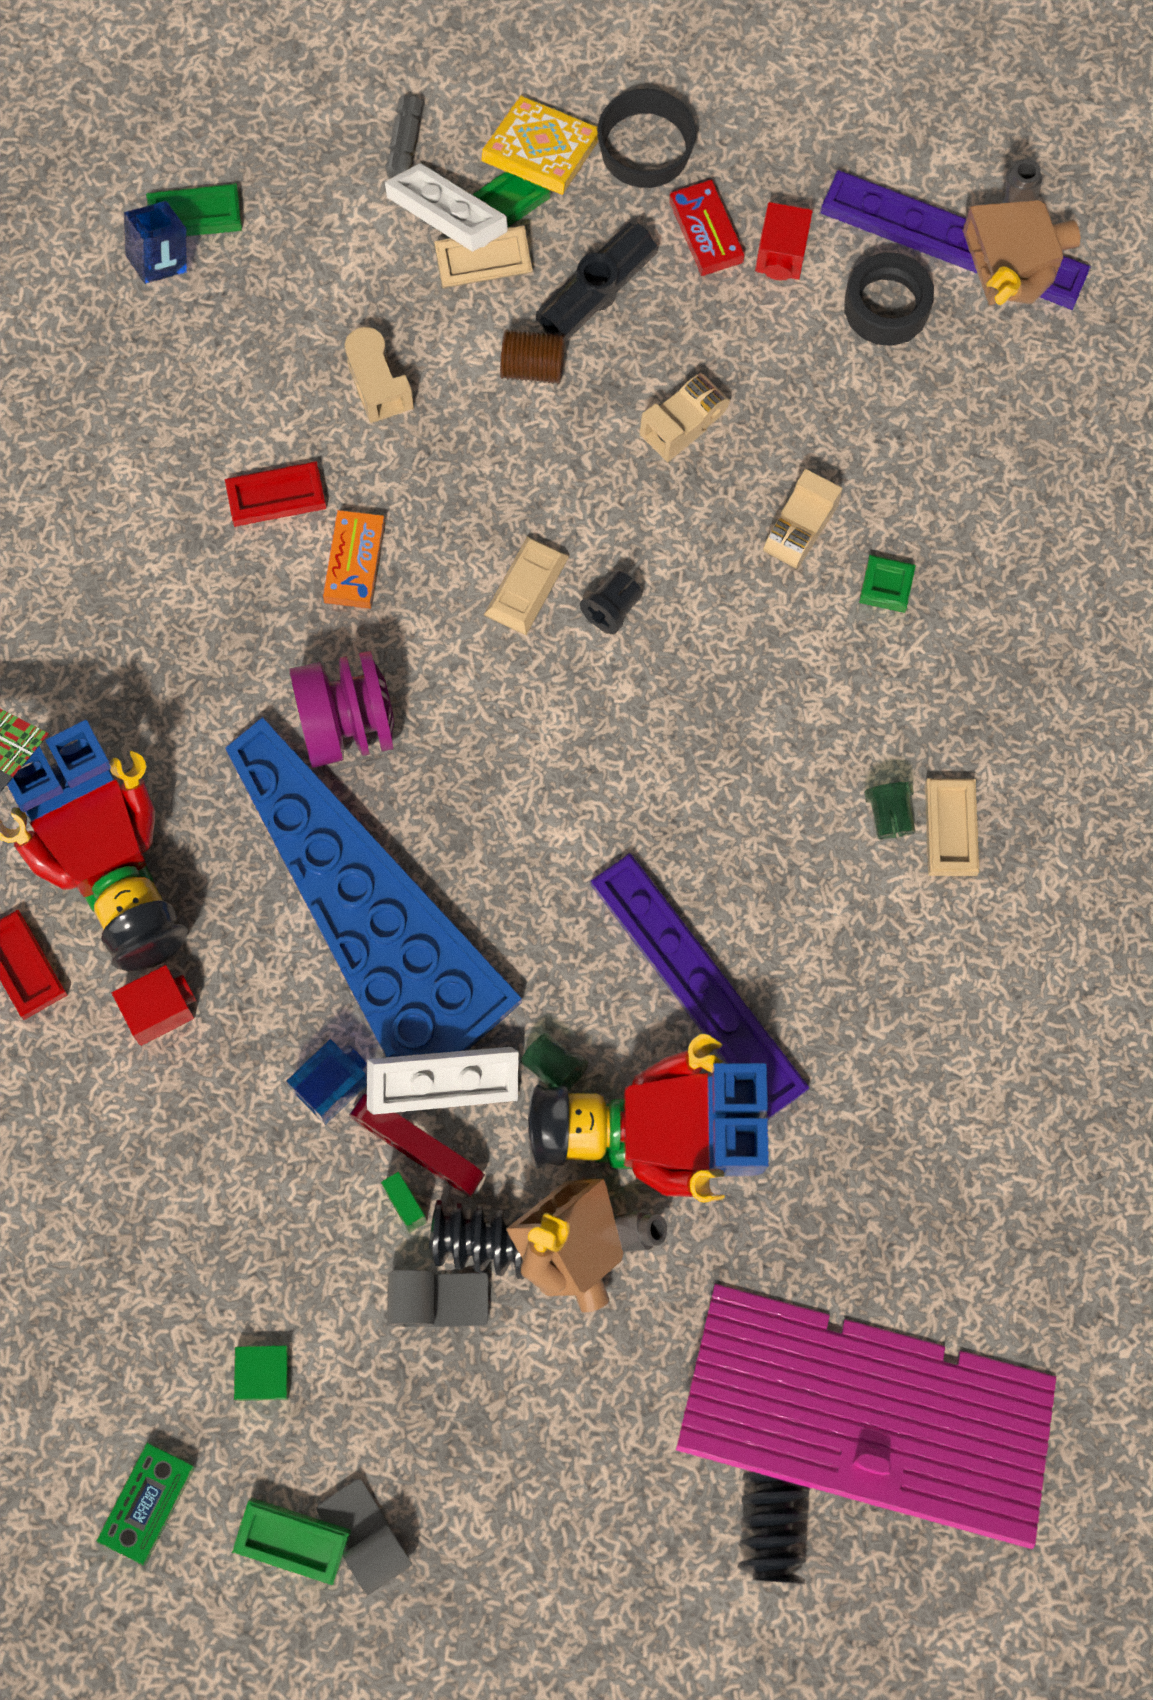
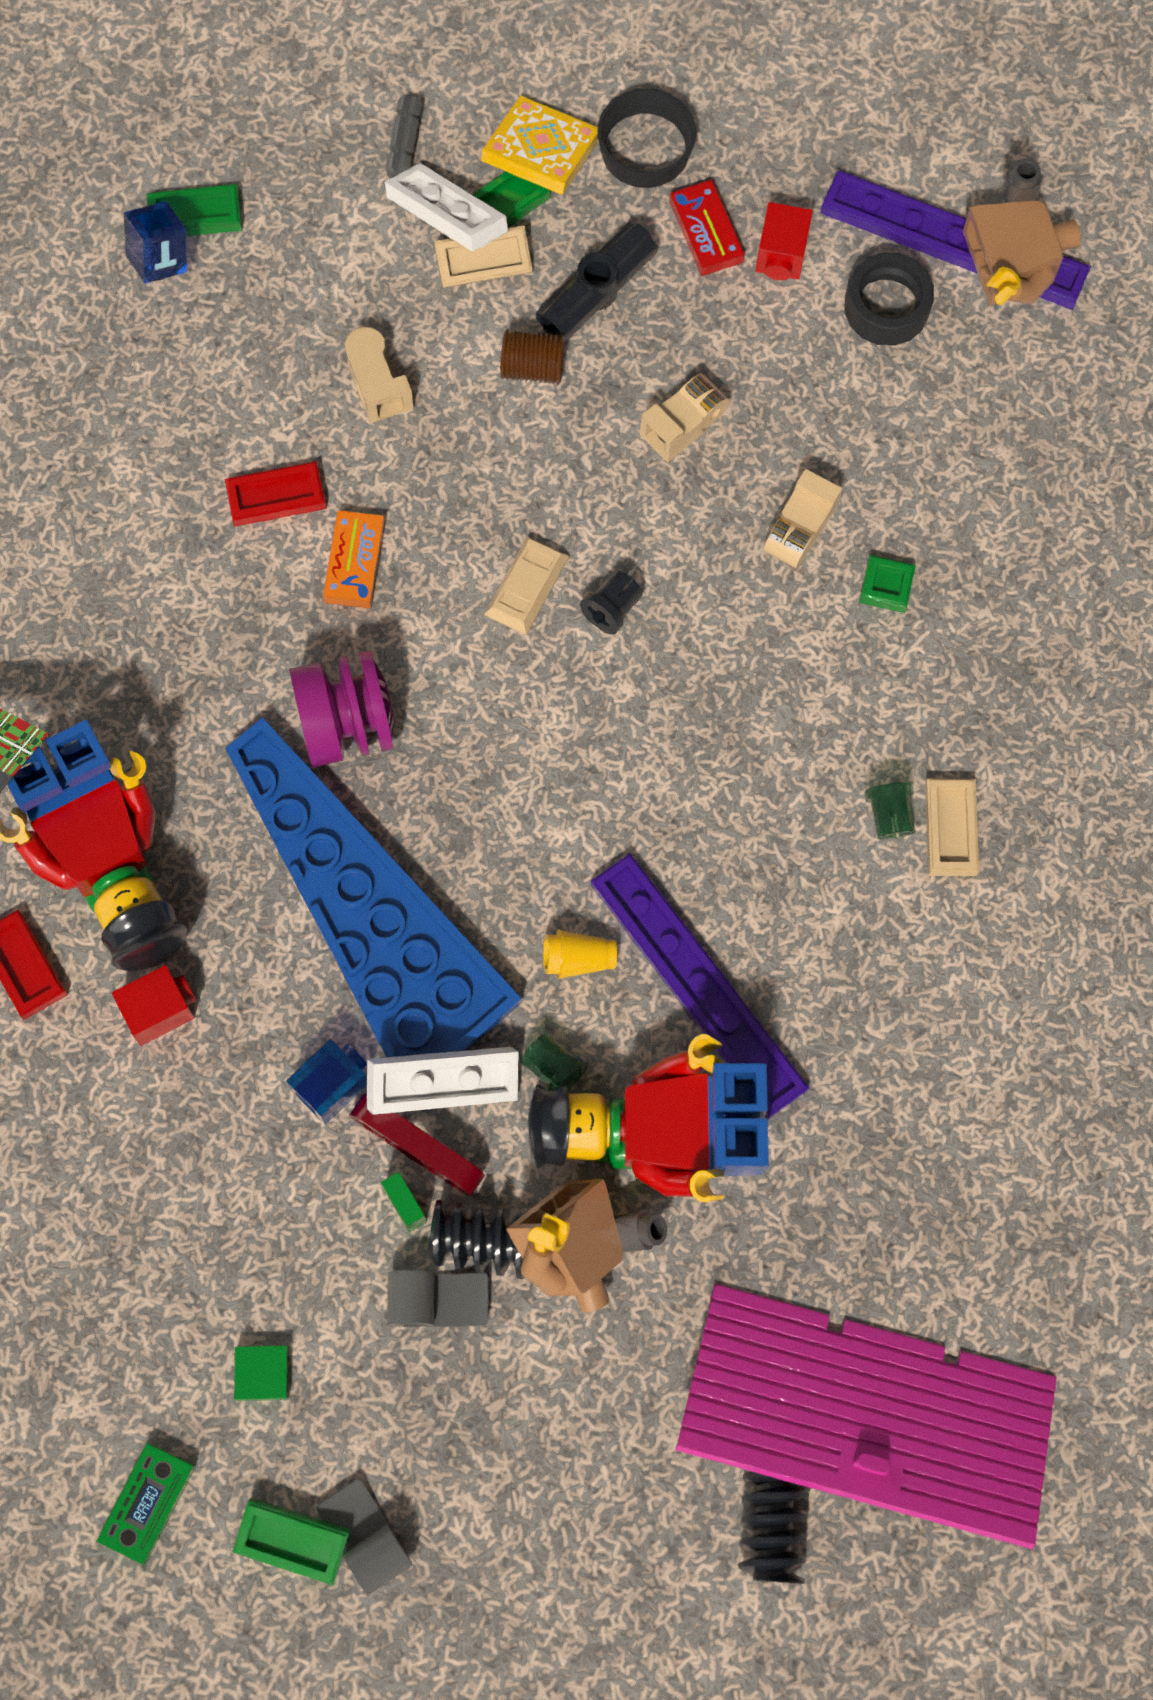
none -> yellow cone [543,929,617,979]

